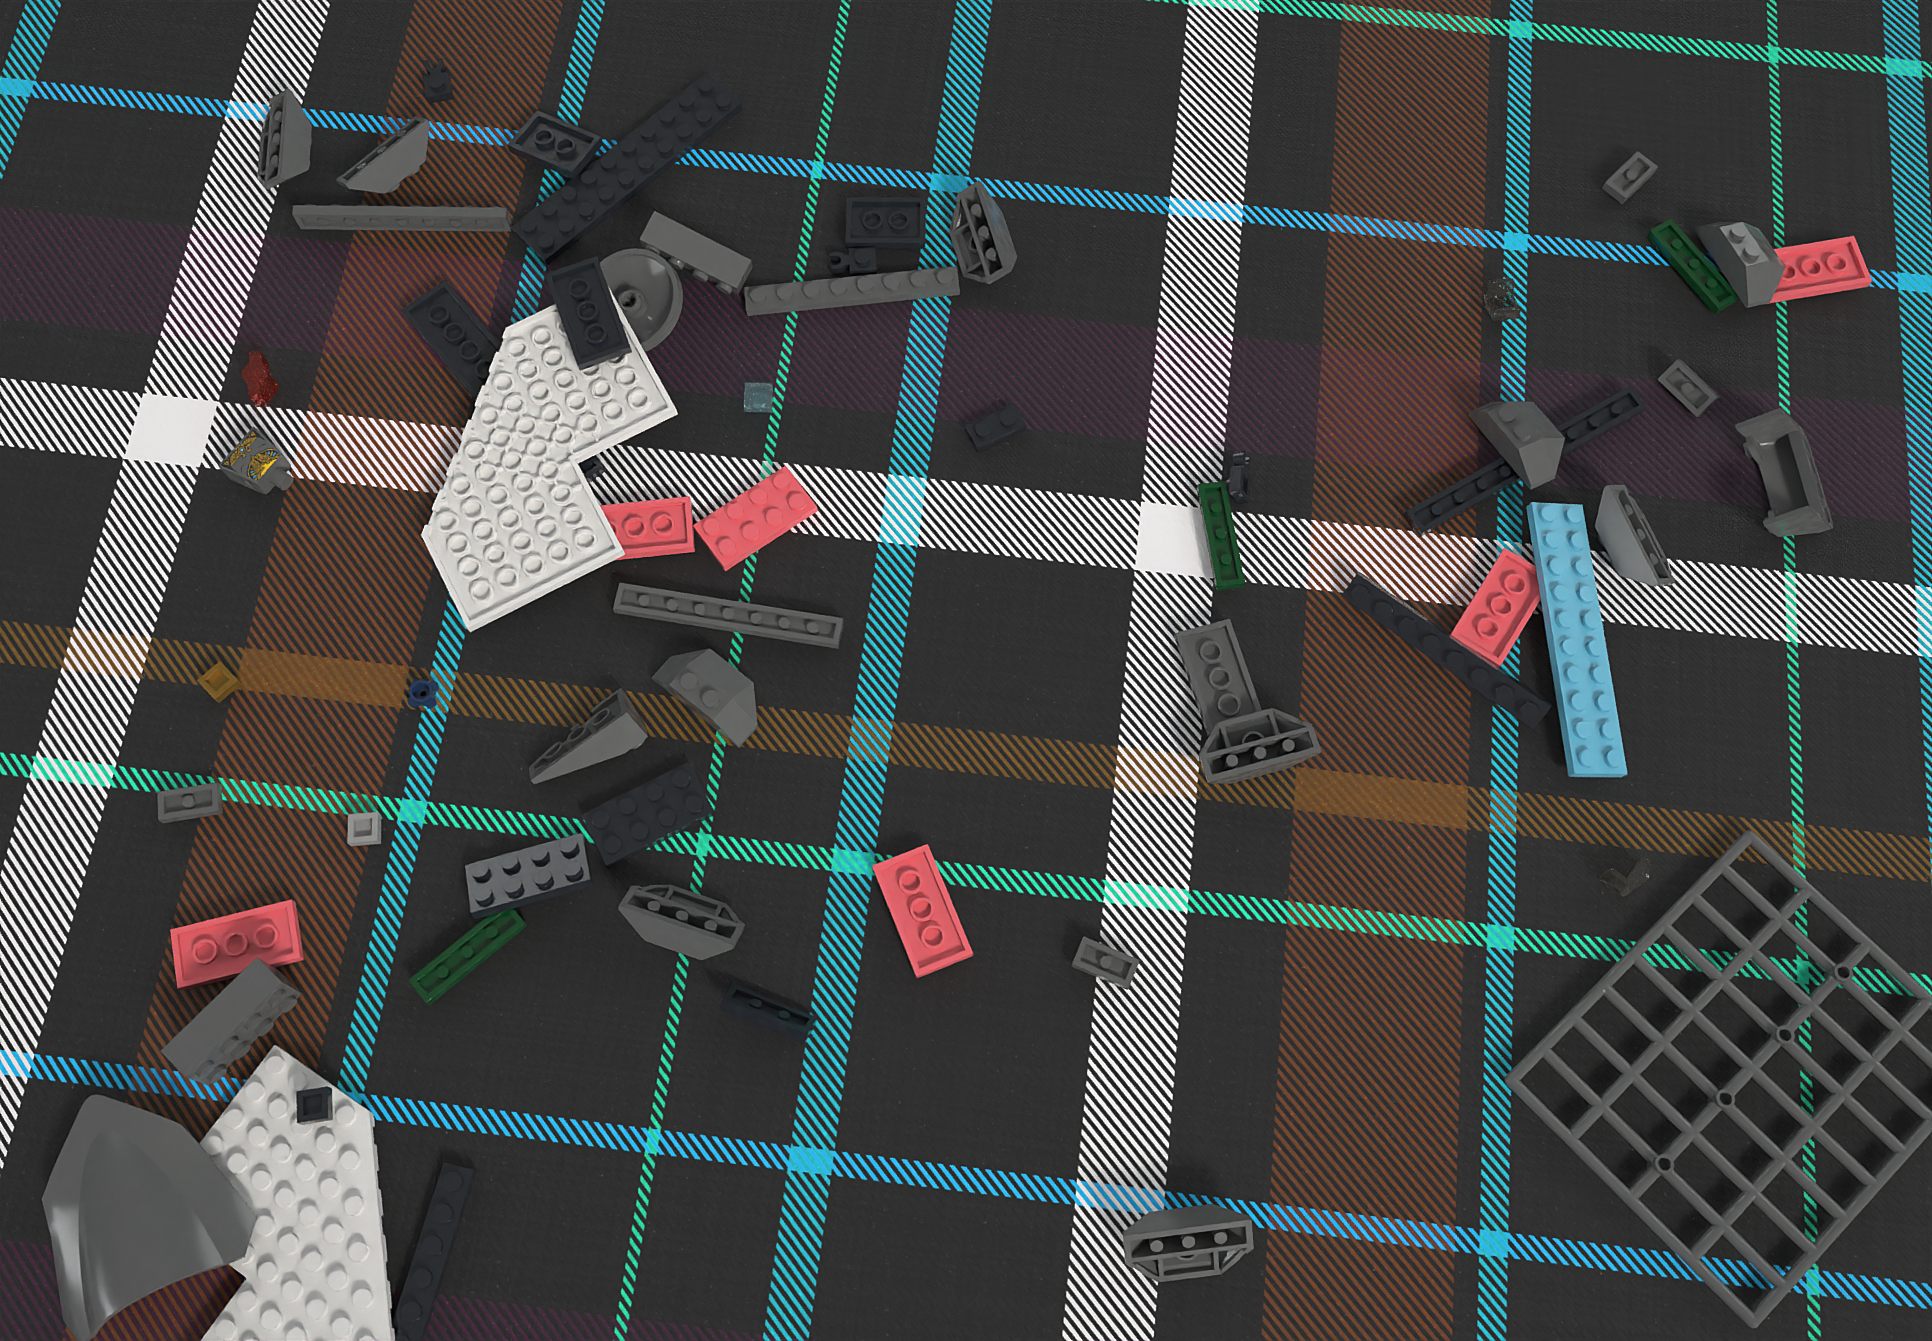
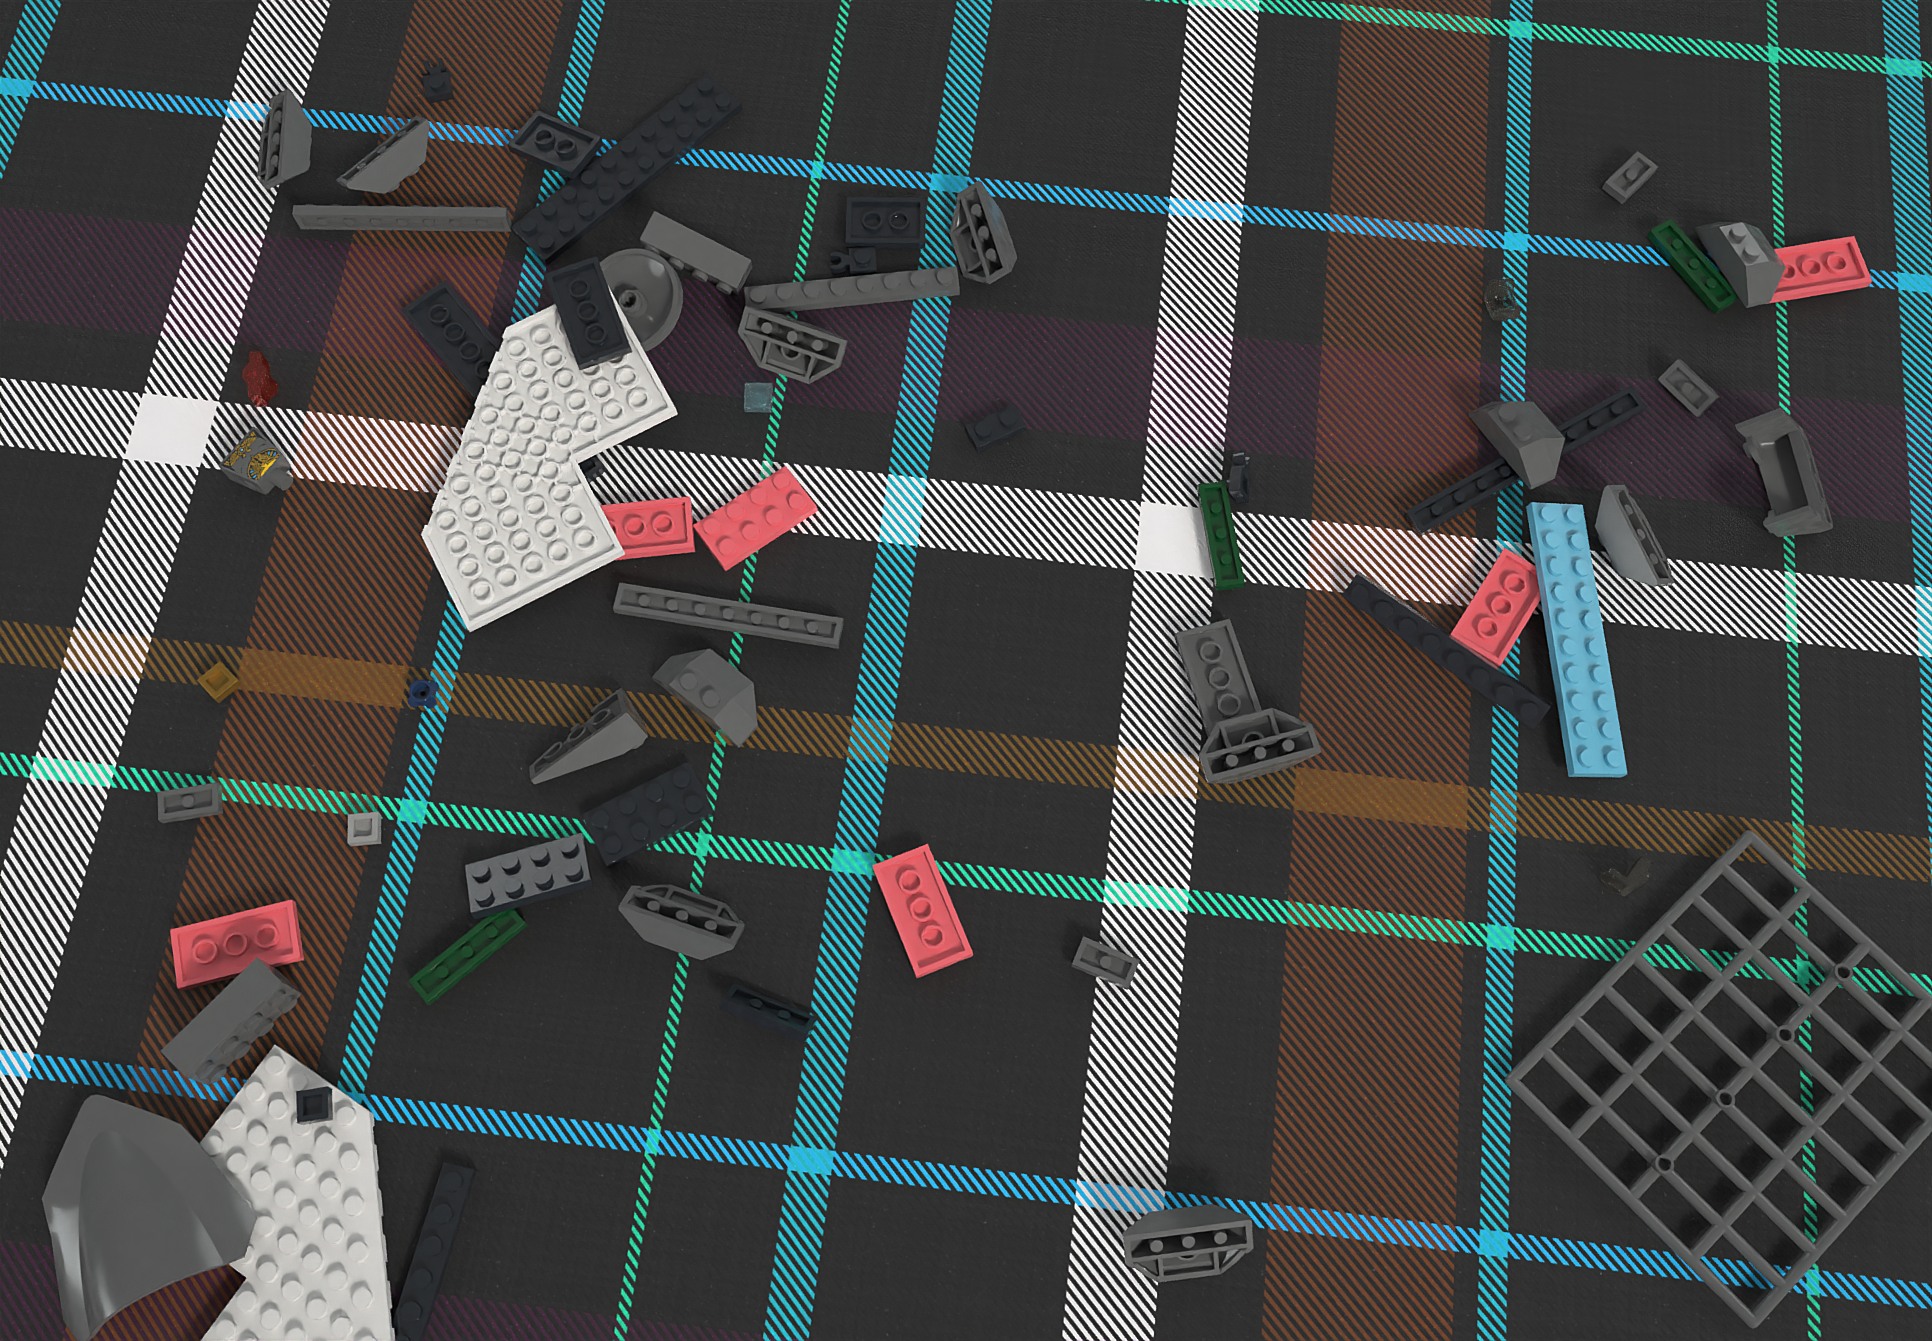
none -> dark grey wedge [738,306,848,384]

